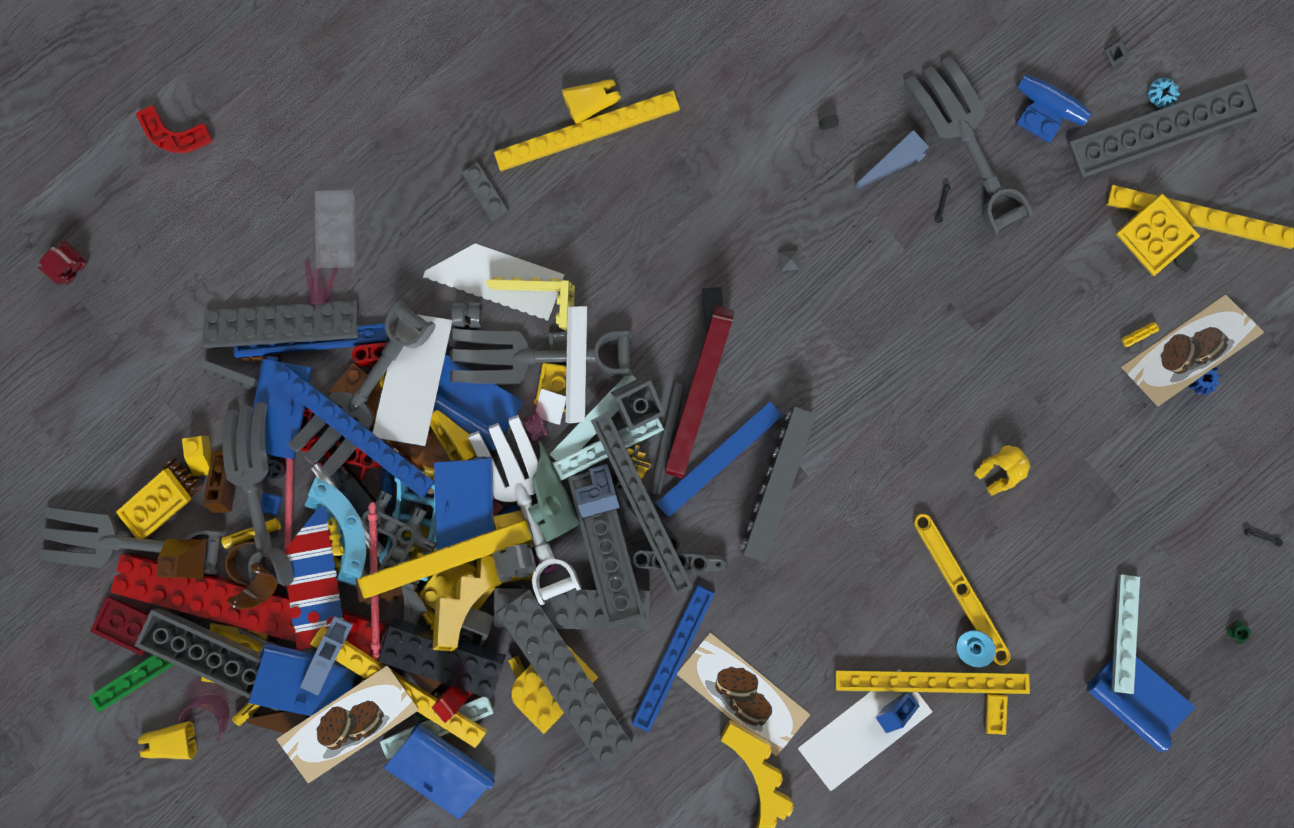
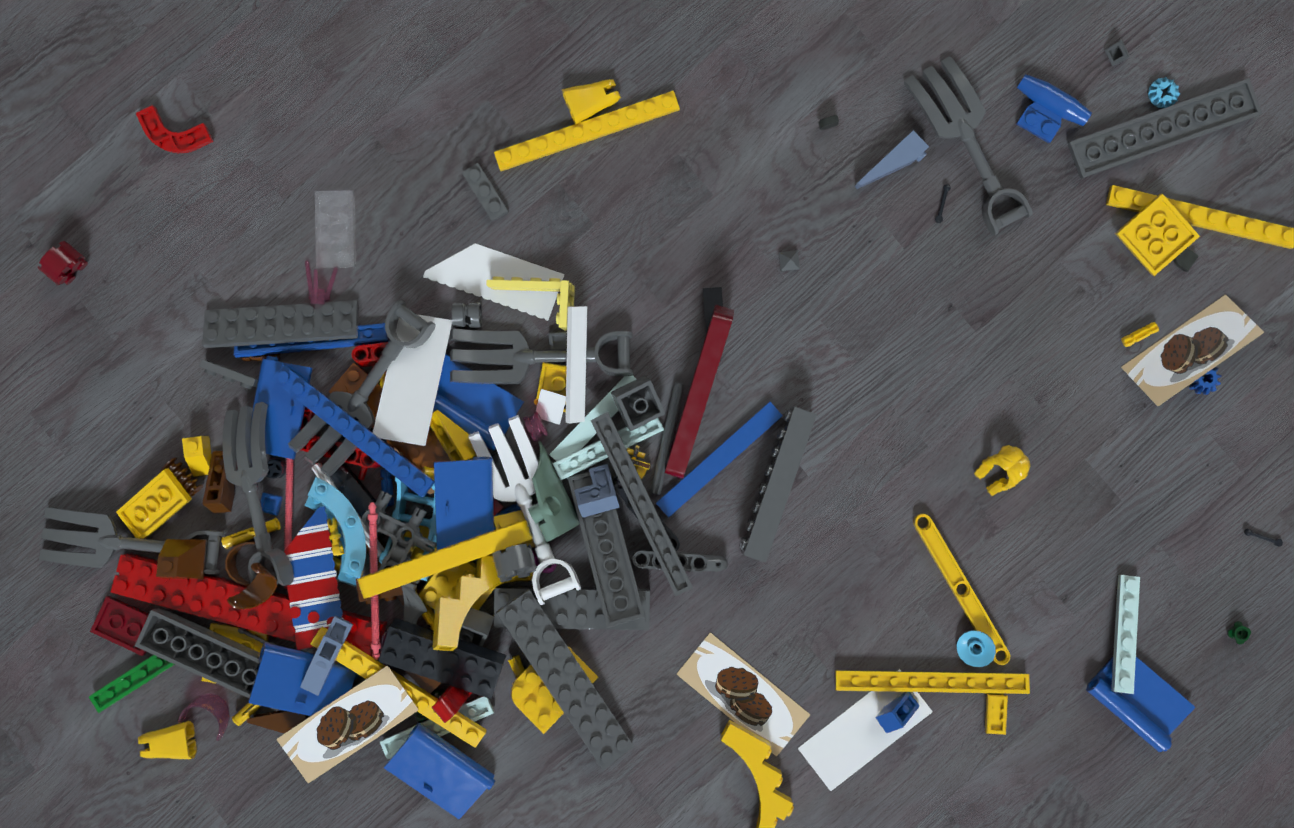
blue tile [632,584,715,732] -> none

